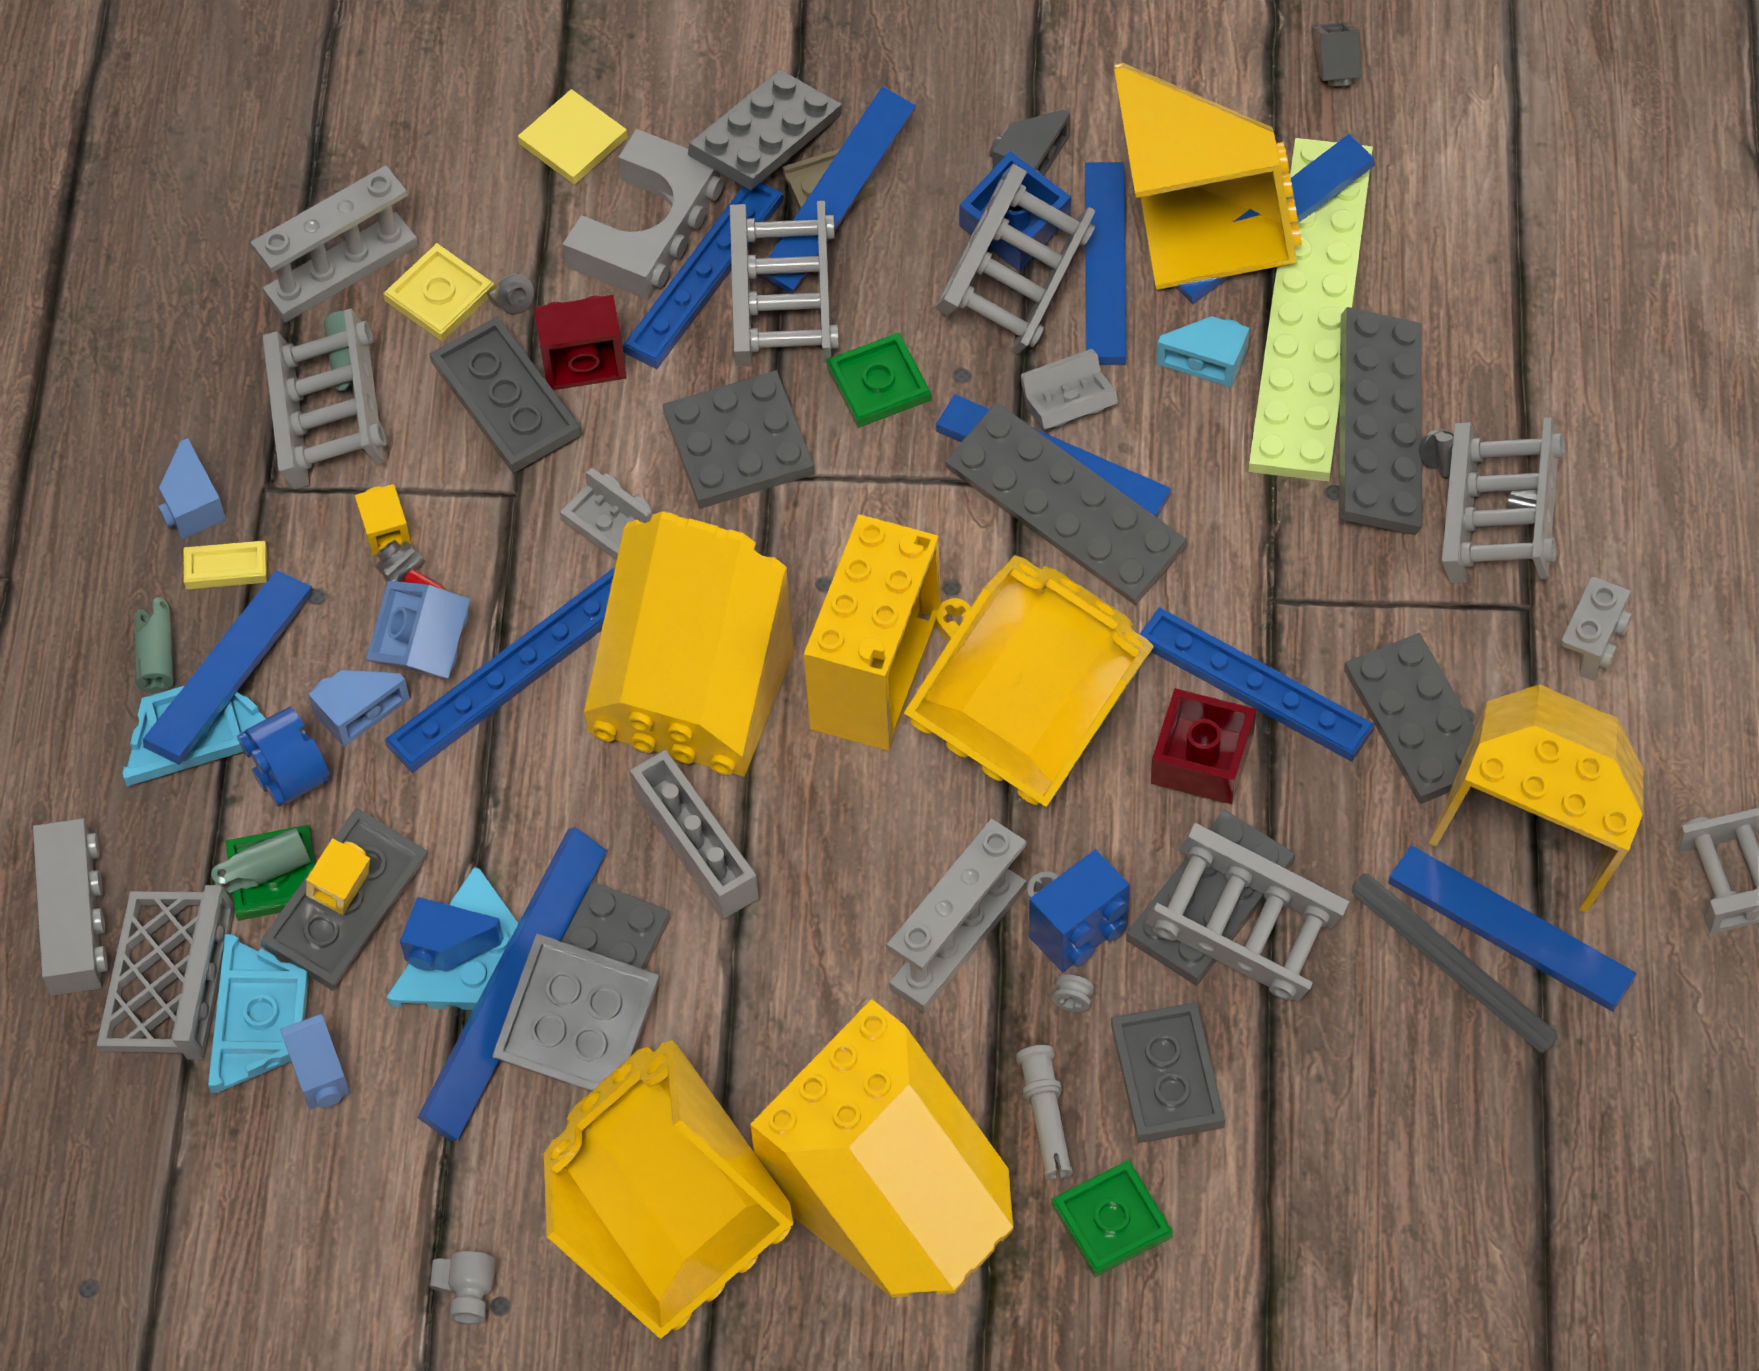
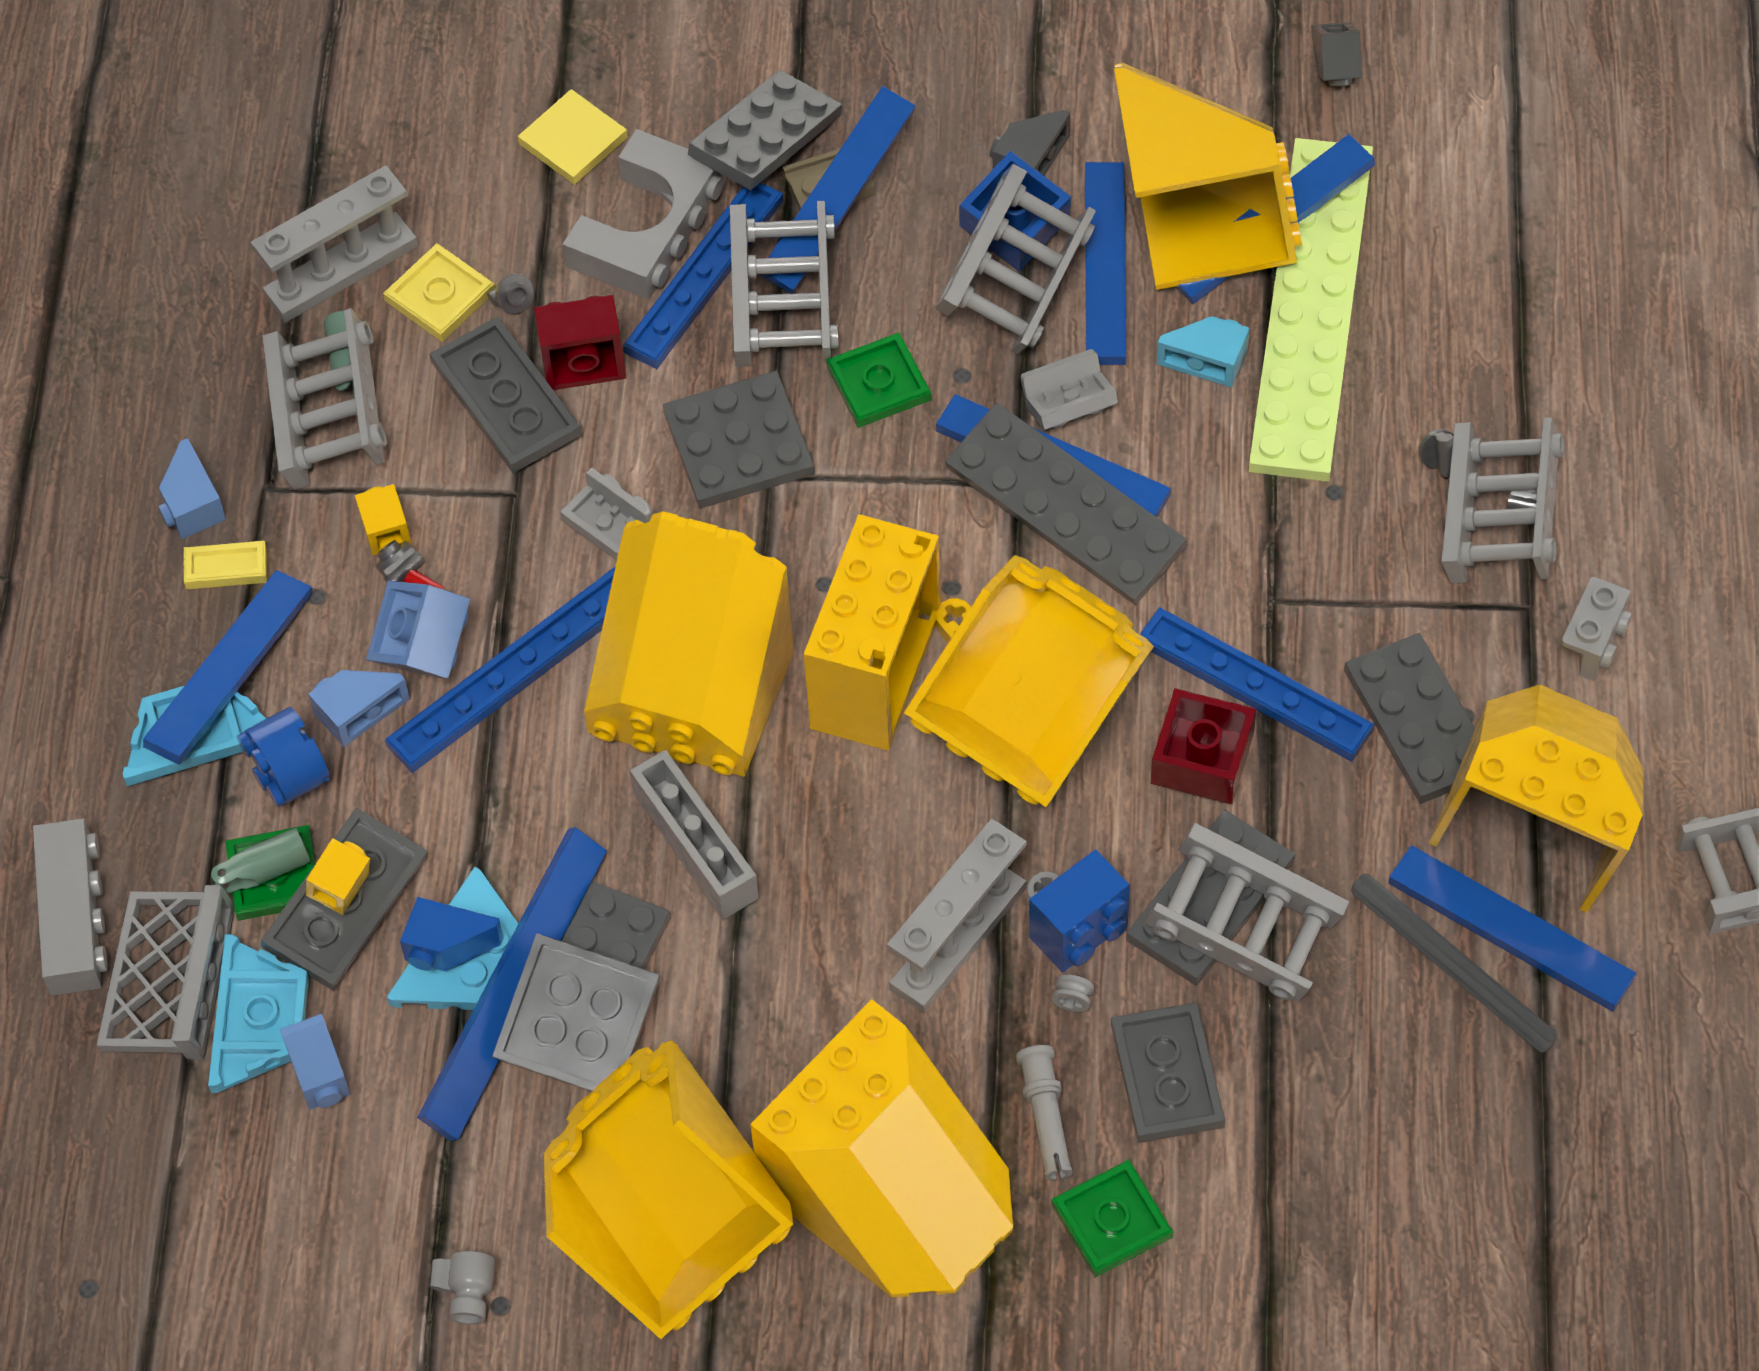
sand green piece [134,597,174,693] -> none
dark grey plate [1339,307,1422,535] -> none

